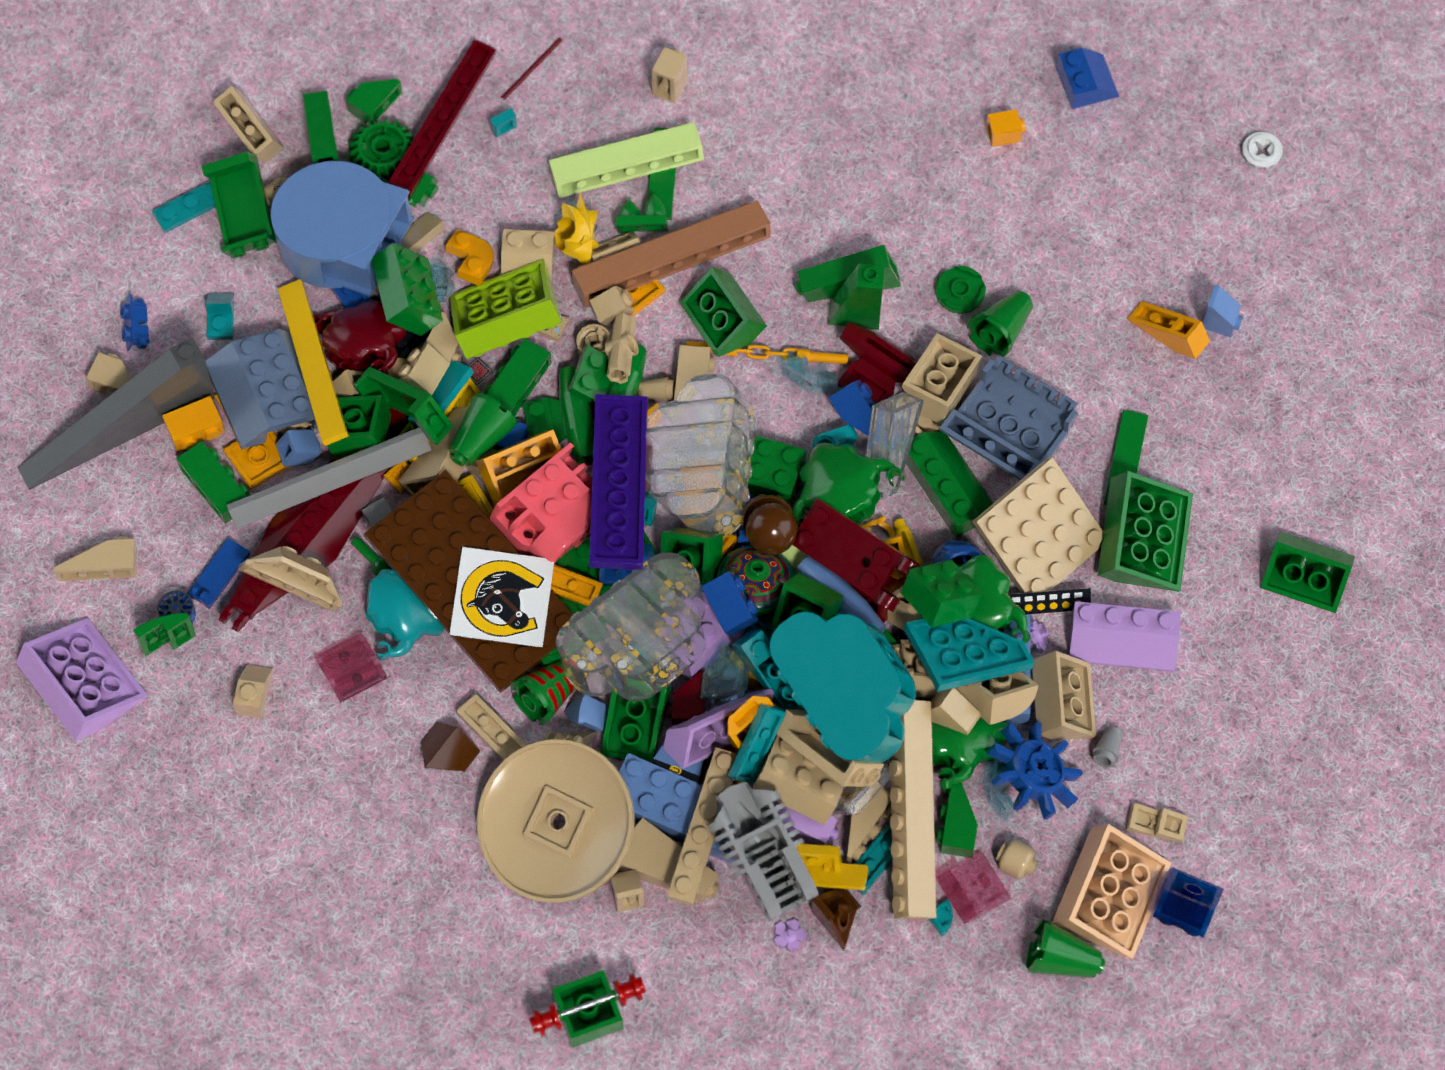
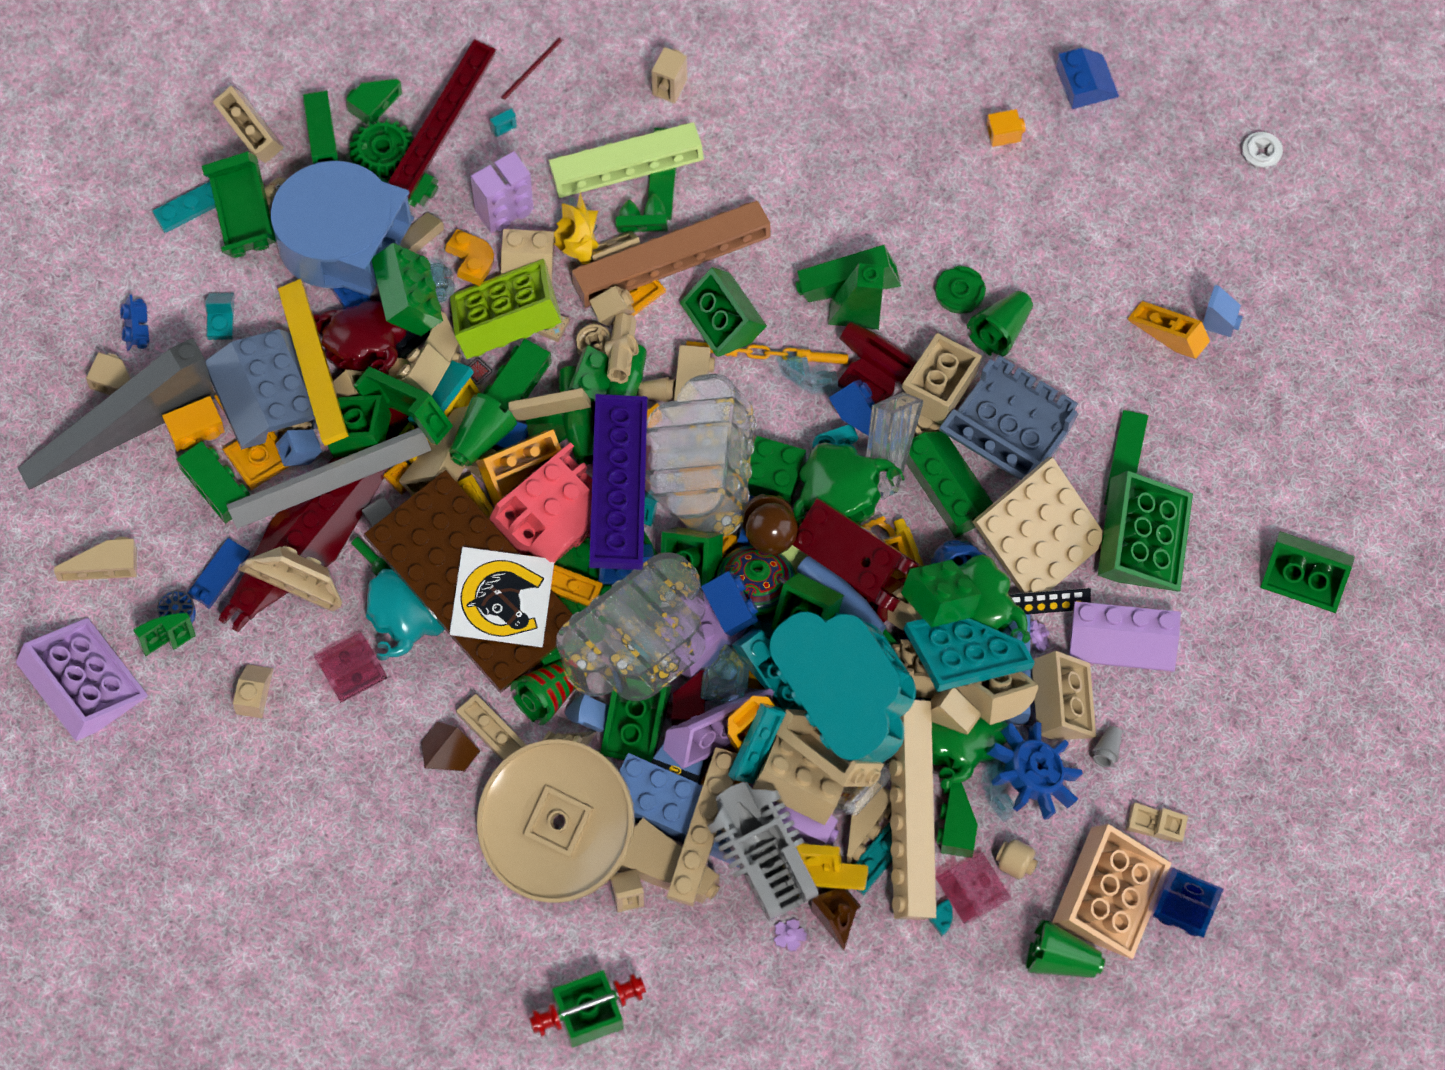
none -> lavender piece [471,151,534,233]
none -> tan tile [508,388,591,421]

